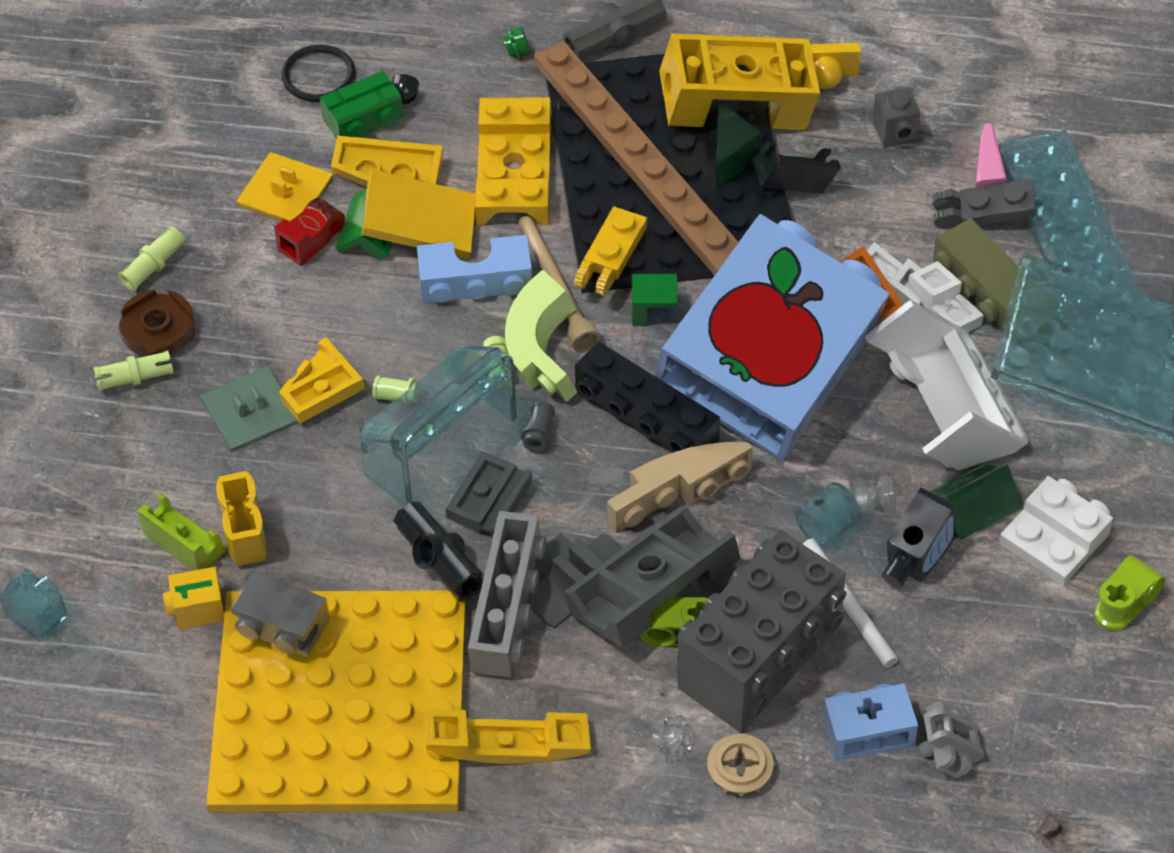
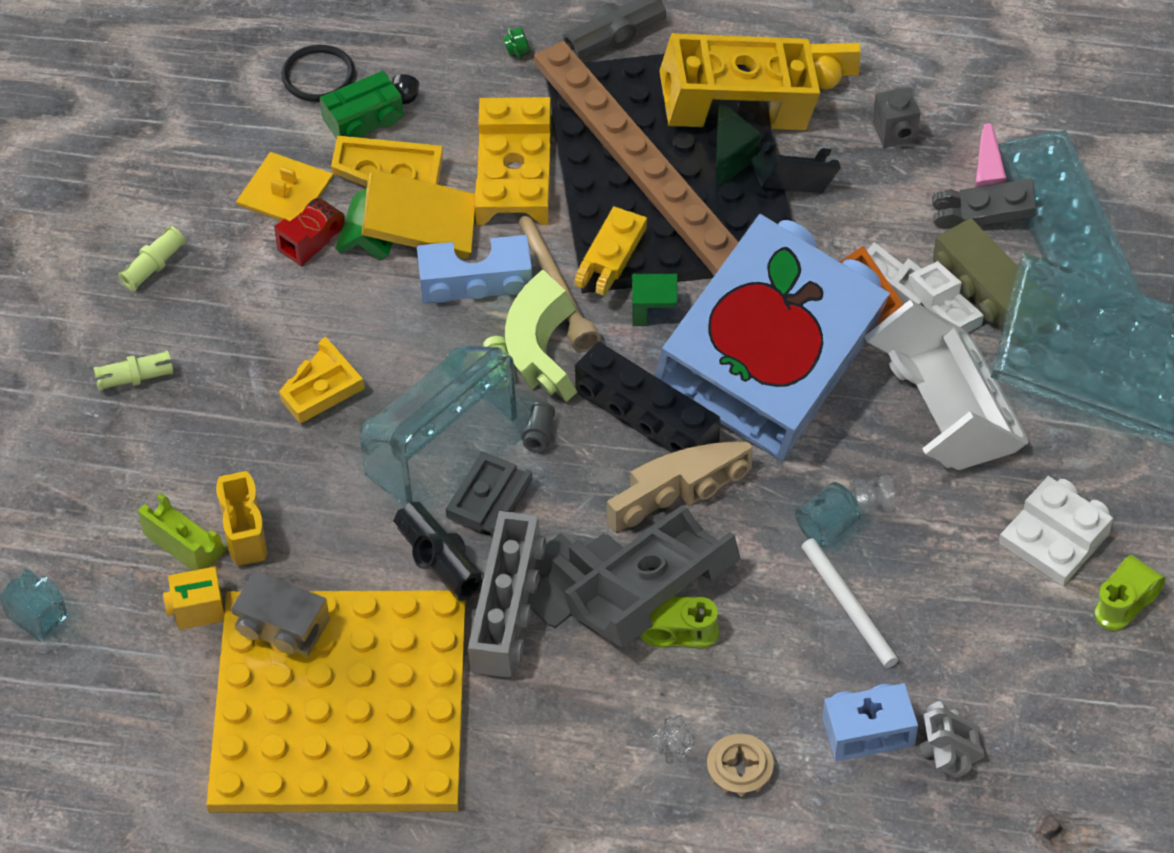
reddish brown plate [119,290,195,357] -> none
sand green piece [199,366,299,452] -> none
yellowish green pin [372,375,423,408] -> none
yellow slope [424,709,591,764] -> none
dark grey brick [677,529,847,734] -> none
black torso [881,487,955,588] -> none
clear green panel [930,461,1023,539] -> none

